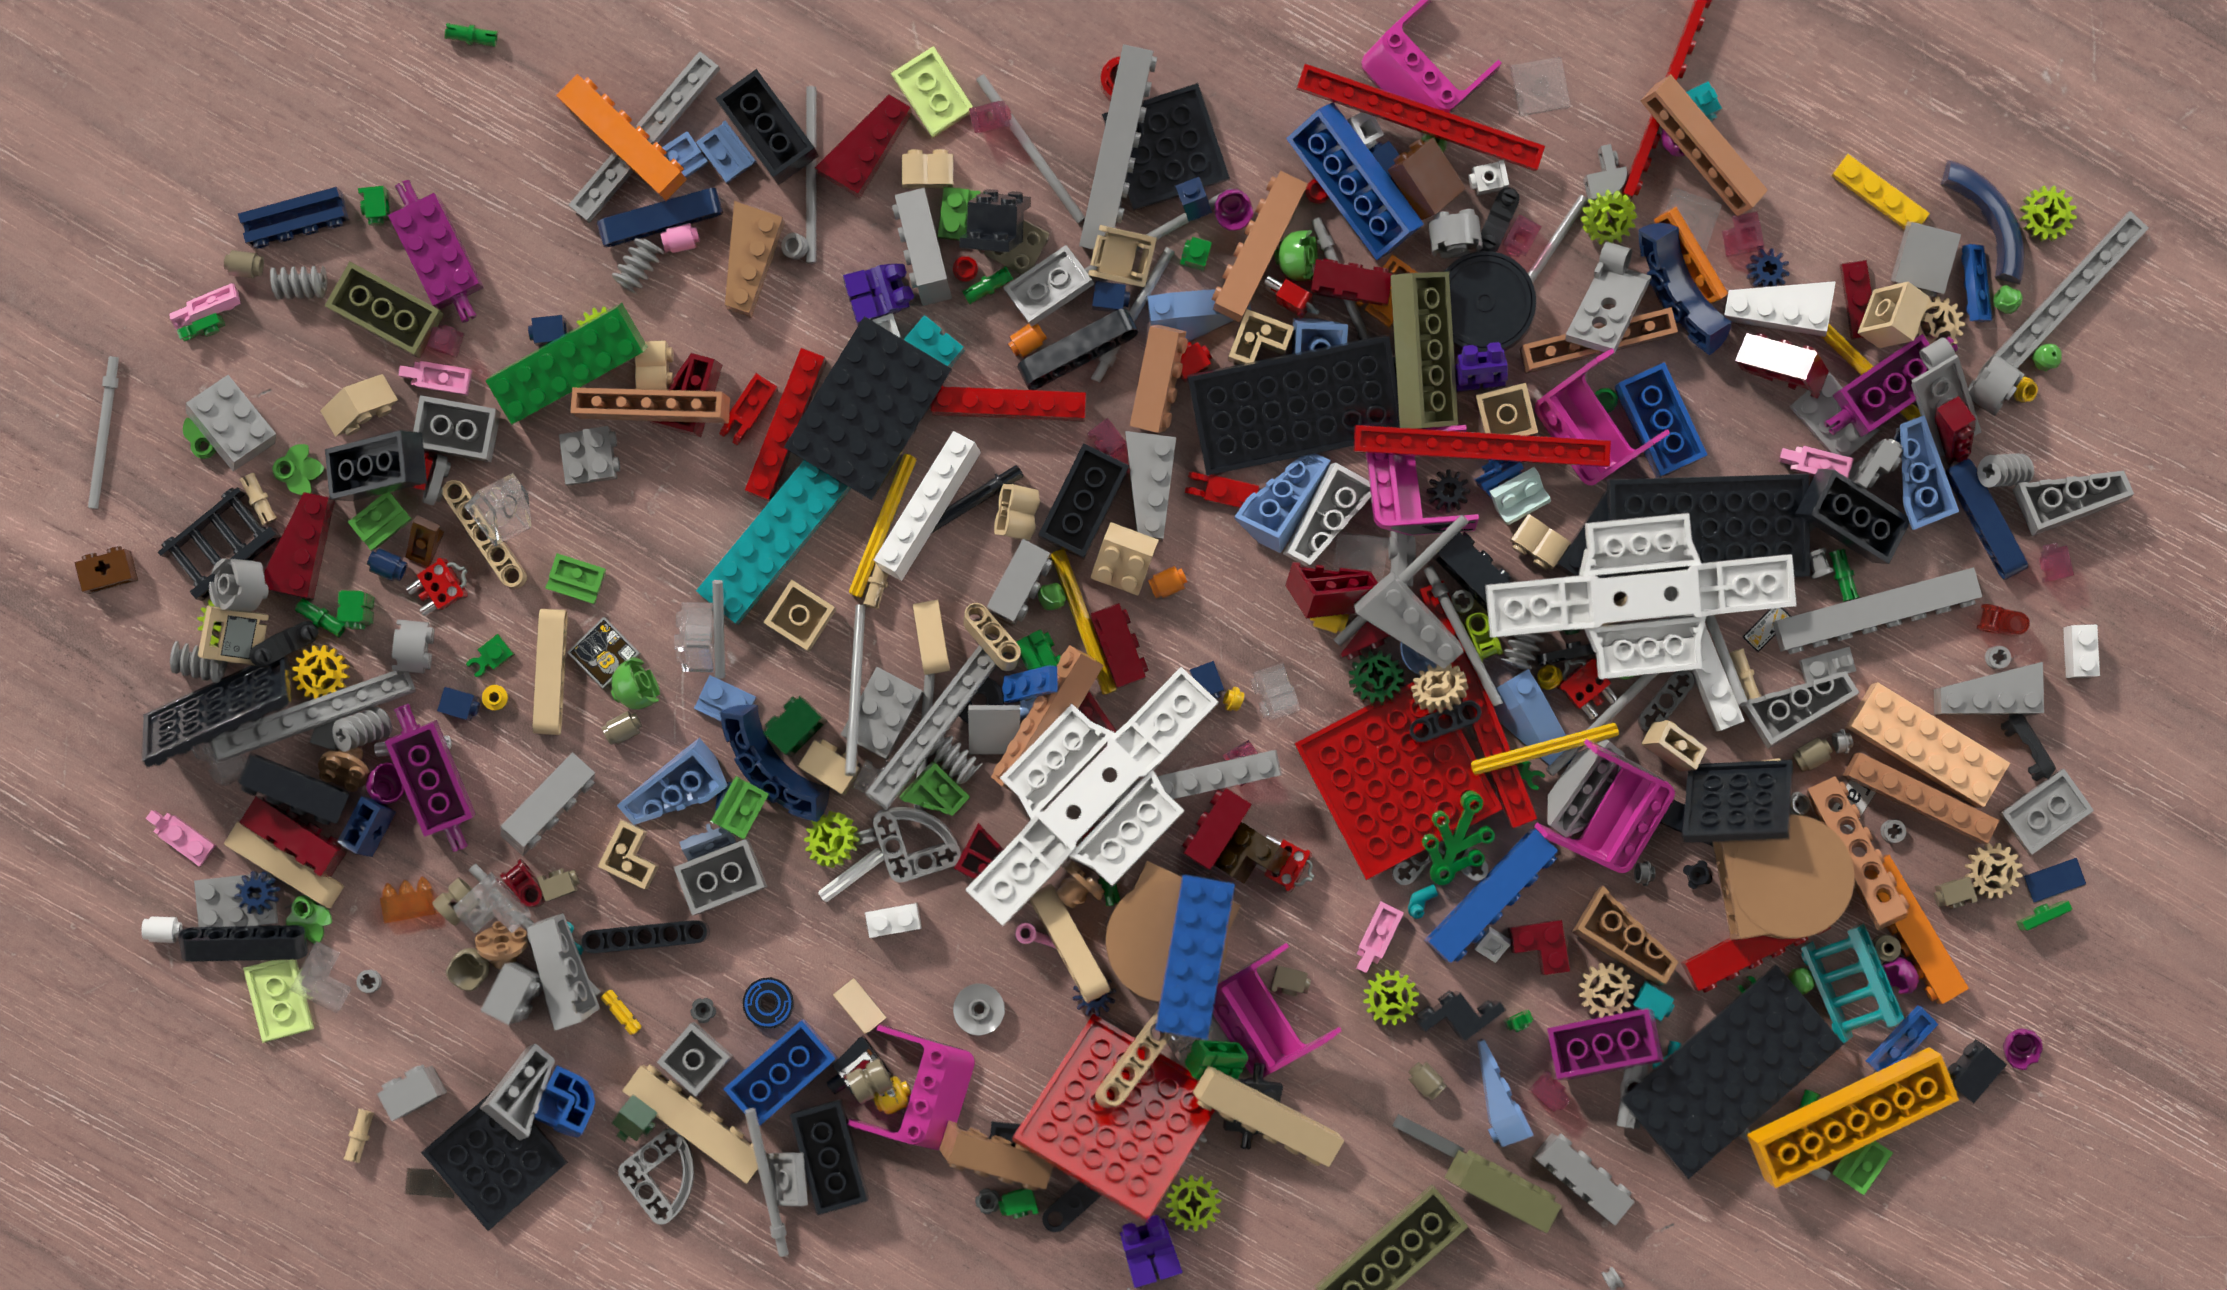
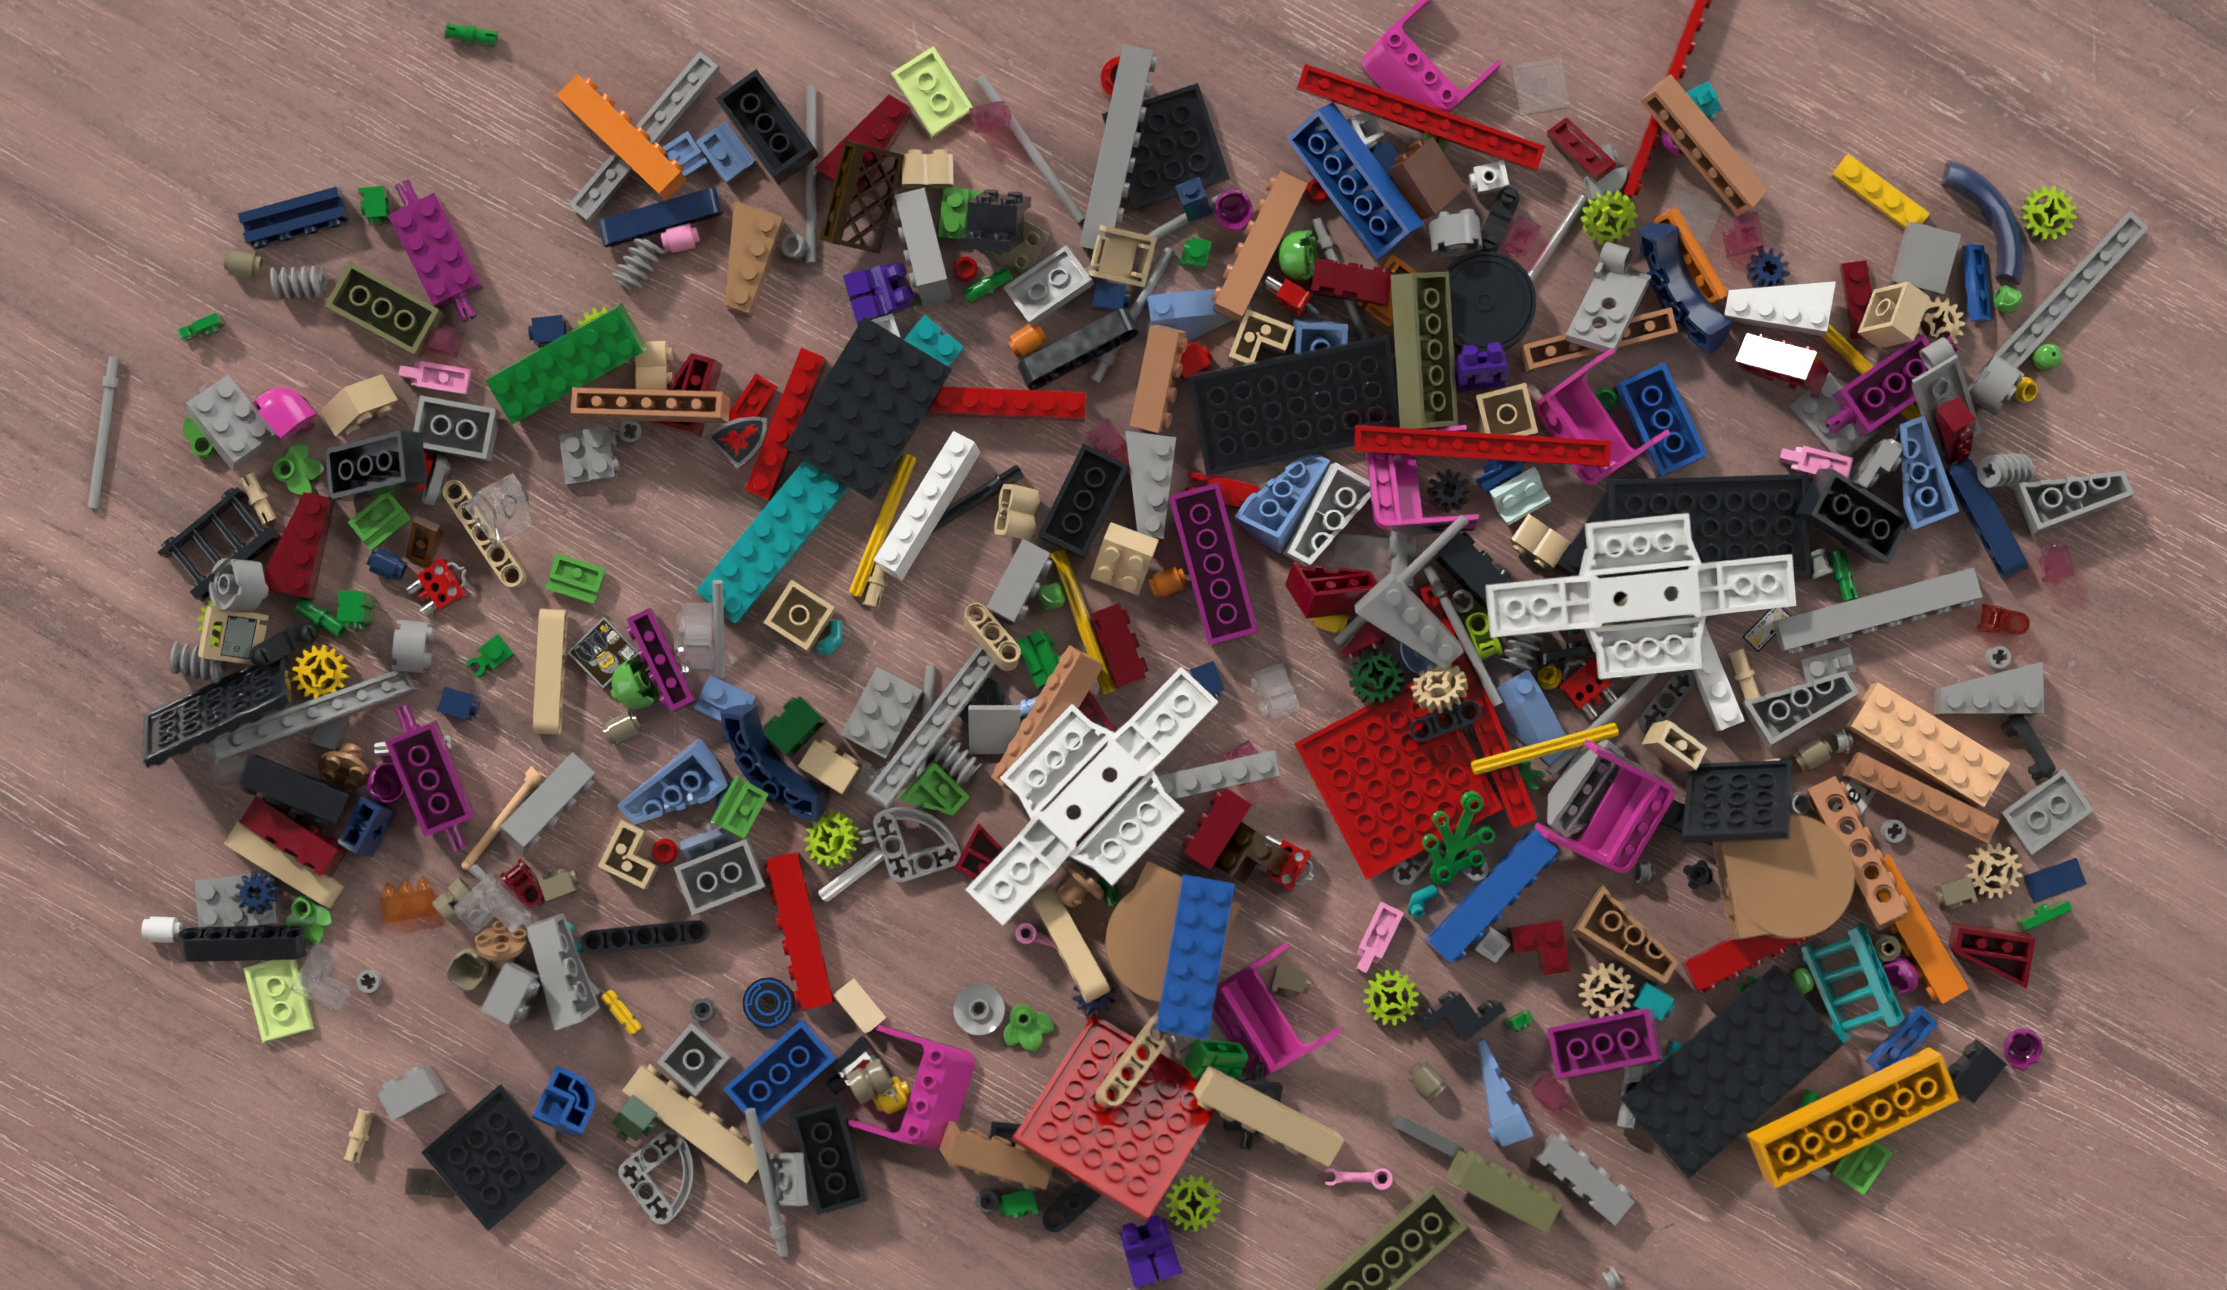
reddish brown brick [74,546,138,594] -> none
bright pink hinge [145,810,216,866] -> none
bright pink hinge [169,283,240,330] -> none
light grey piece [332,707,392,752] -> none
light grey wedge [480,1044,555,1140] -> none
yellow plate [482,685,508,710] -> none
light grey piece [845,605,866,776] -> none
white brick [865,903,922,938] -> none
tan beam [913,600,950,675] -> none
blue plate [1002,665,1058,703] -> none
yellow plate [1223,686,1244,712] -> none
light grey bar [1705,615,1748,706] -> none
white brick [2063,625,2100,678] -> none
none -> dark pink brick [252,387,317,441]
none -> light nougat piece [461,766,547,870]
none -> light grey bush [619,420,642,444]
none -> magenta brick [626,608,697,713]
none -> red plate [652,839,678,864]
none -> shield [705,417,767,469]
none -> red brick [764,852,835,1010]
none -> teal arm [816,620,843,655]
none -> dark brown fence [820,140,905,254]
none -> bright green plate [1004,1004,1055,1053]
none -> magenta brick [1169,483,1258,645]
none -> bright pink brick [1325,1168,1393,1190]
none -> dark red plate [1547,117,1616,183]
none -> dark red wedge [1948,922,2036,989]

